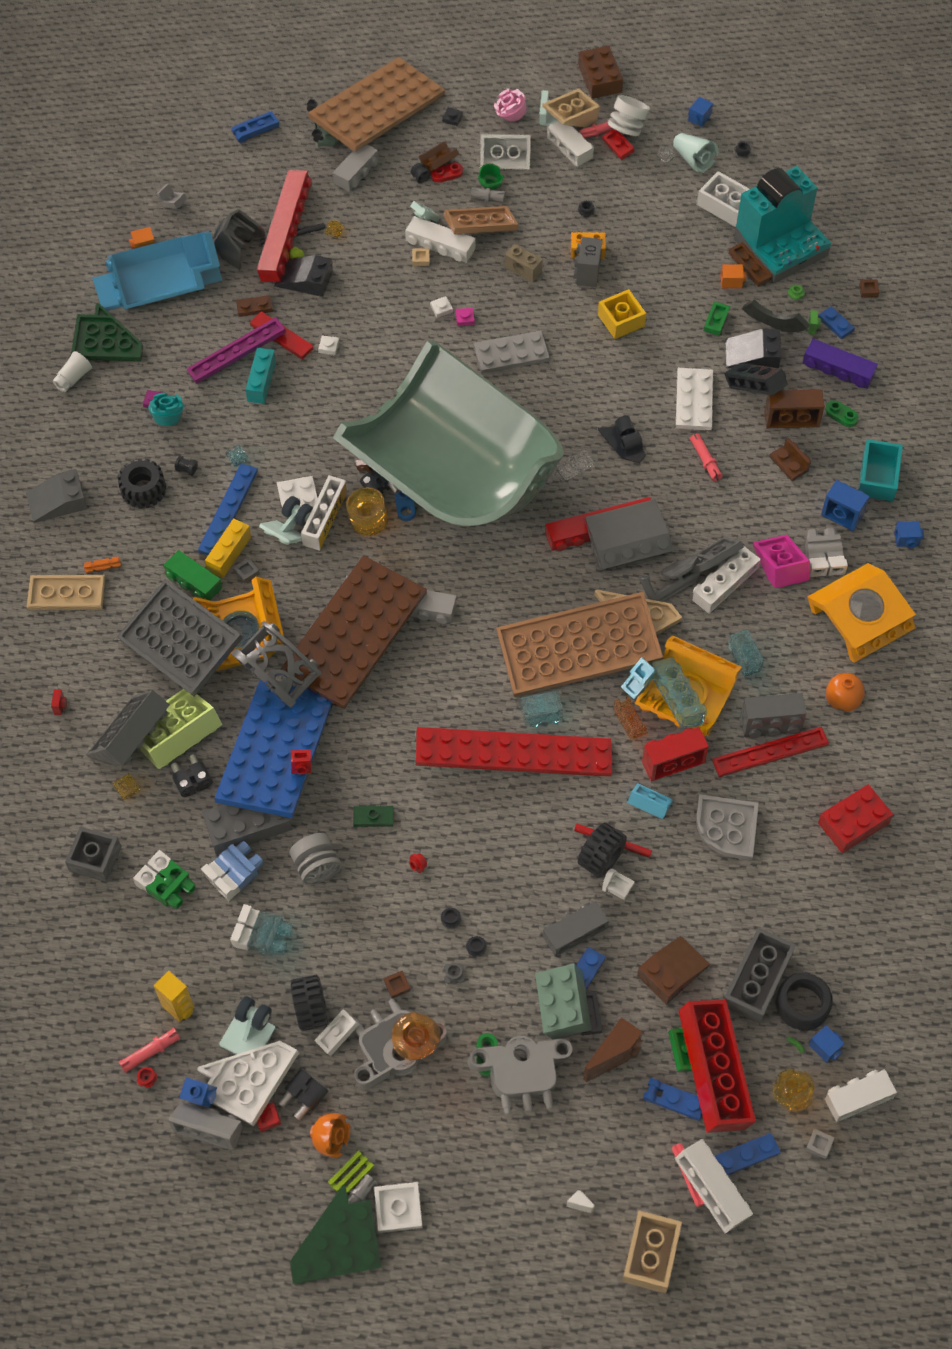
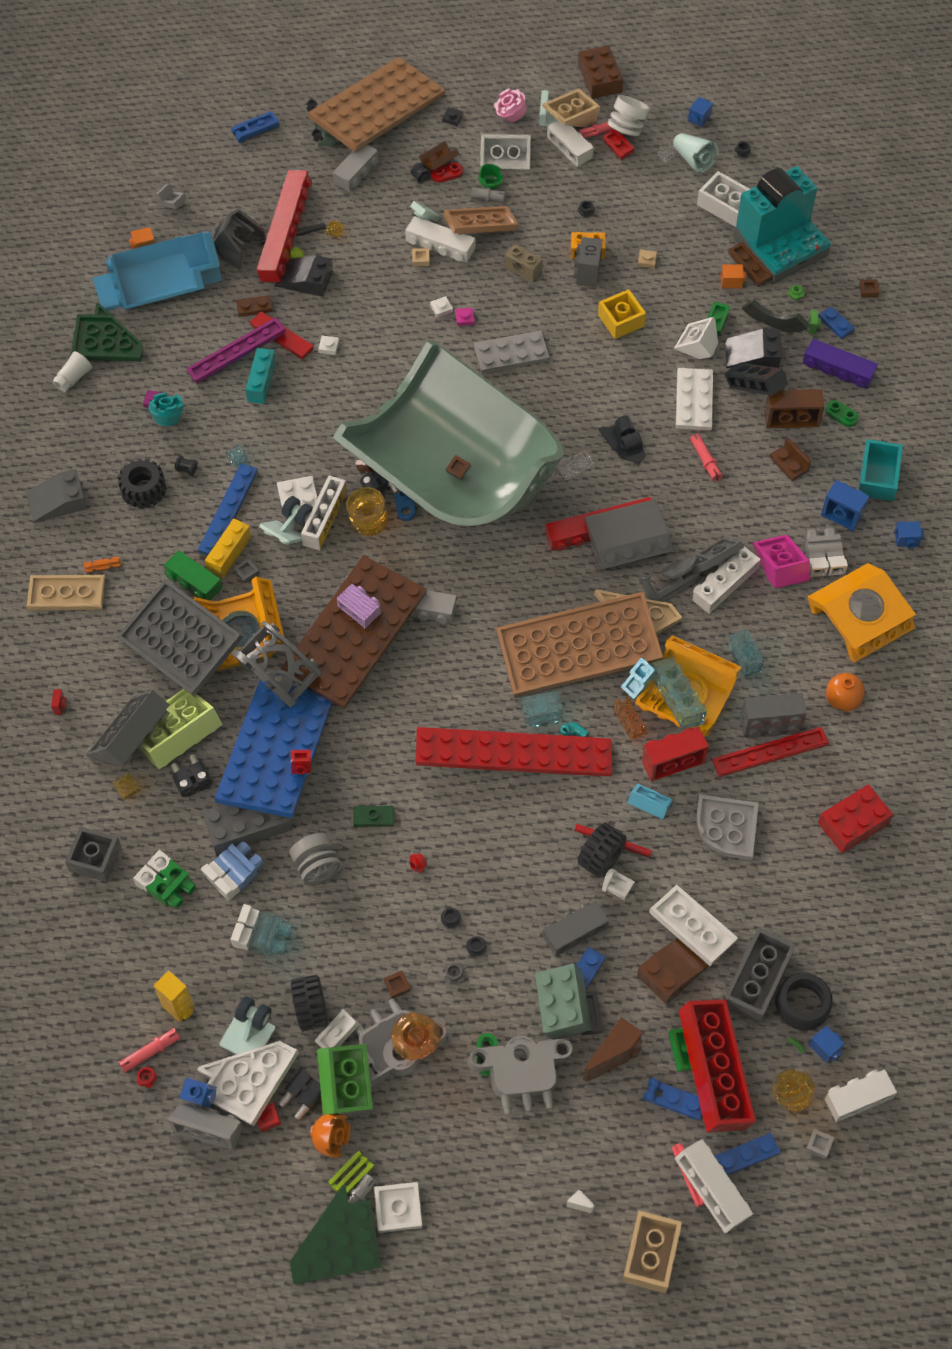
none -> bright green slope [317,1044,373,1115]
none -> lavender brick [337,584,381,628]
none -> reddish brown plate [445,455,471,480]
none -> teal arm [560,722,590,737]
none -> tan plate [638,250,657,268]
none -> white plate [649,885,738,966]
none -> white slope [674,317,718,359]

